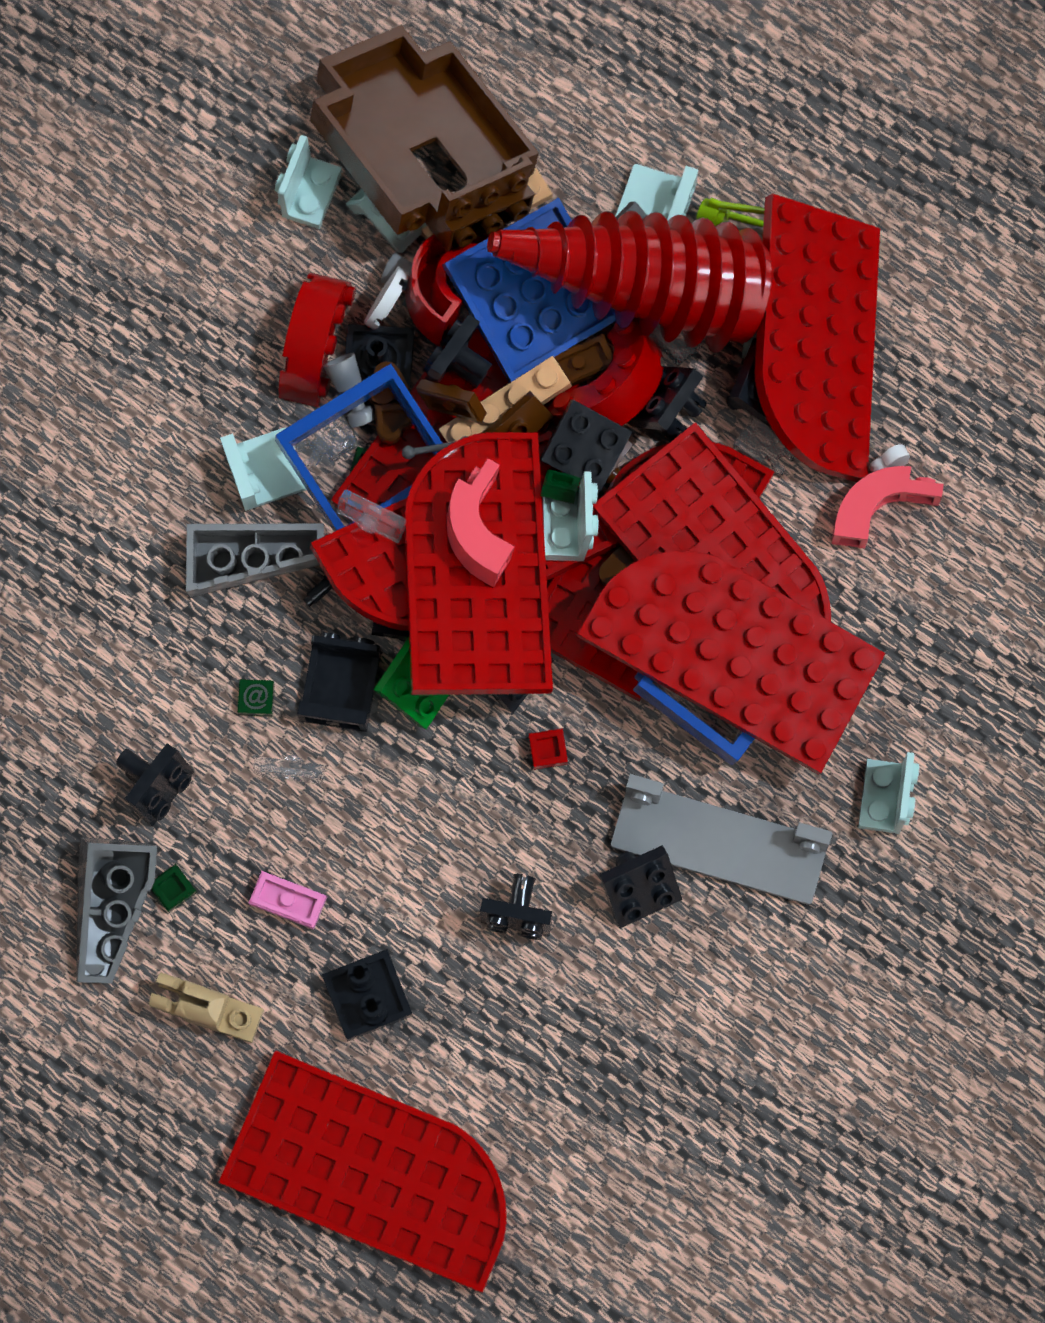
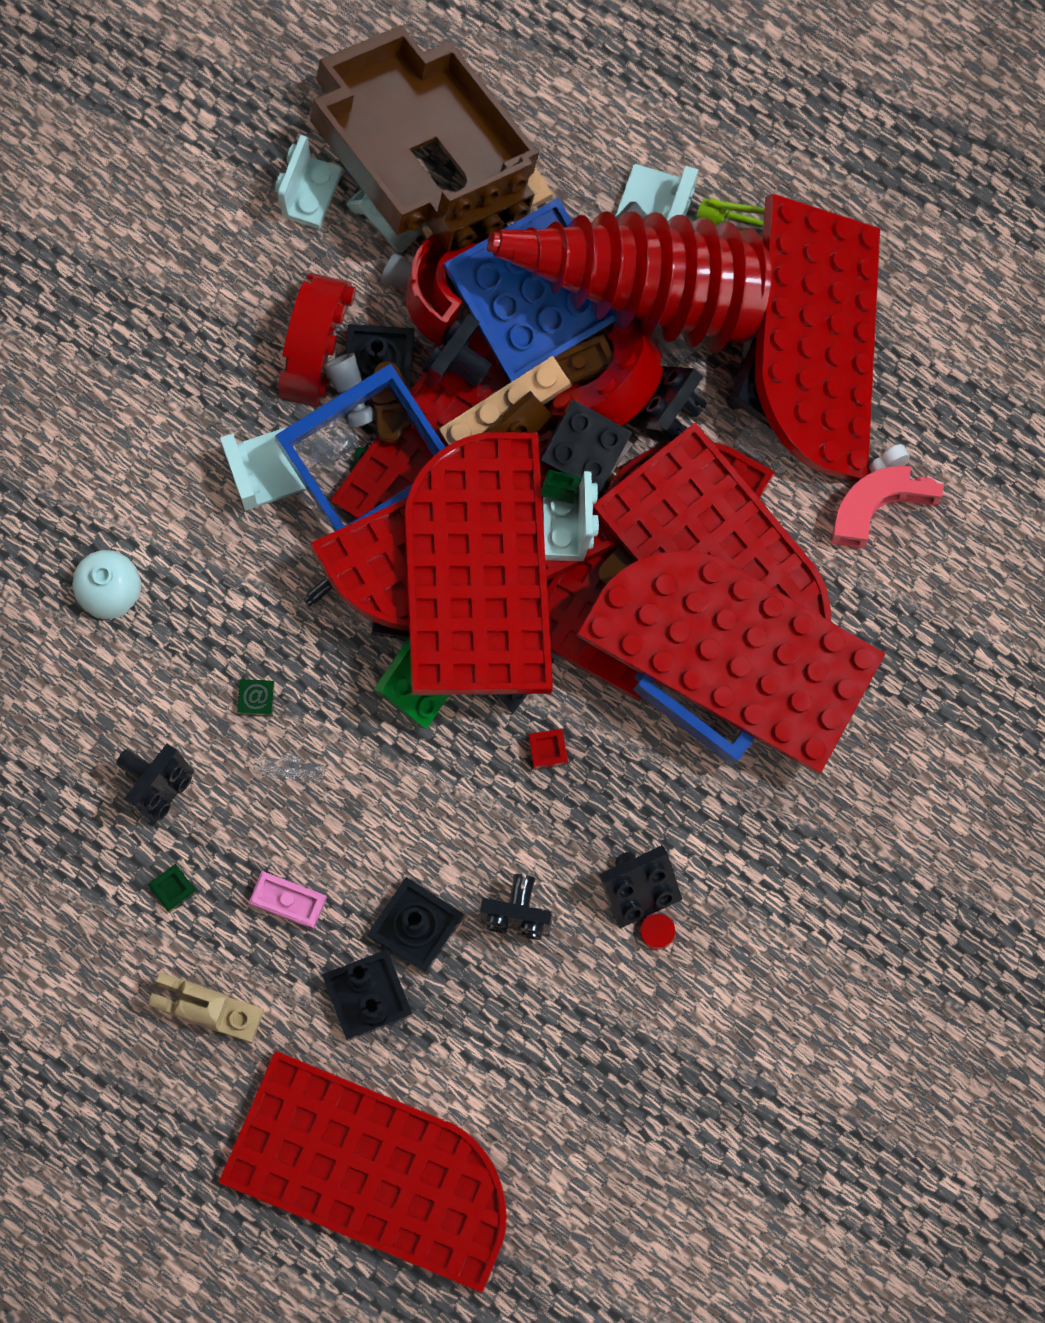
dark grey wedge [76,837,157,983] -> none
light grey wedge [186,523,327,597] -> none
black panel [297,632,381,732] -> none
clear plate [337,490,407,544] -> none
white tile [364,267,409,330] -> none
dark grey hinge [402,436,468,459] -> none
reddish brown plate [416,379,487,422] -> none
coral arch [446,459,514,587] -> none
light grey bracket [611,774,833,905] -> none
light aqua bracket [858,752,919,834] -> none
none -> light aqua cylinder [72,550,142,619]
none -> black plate [367,877,465,974]
none -> red tile [640,913,675,950]

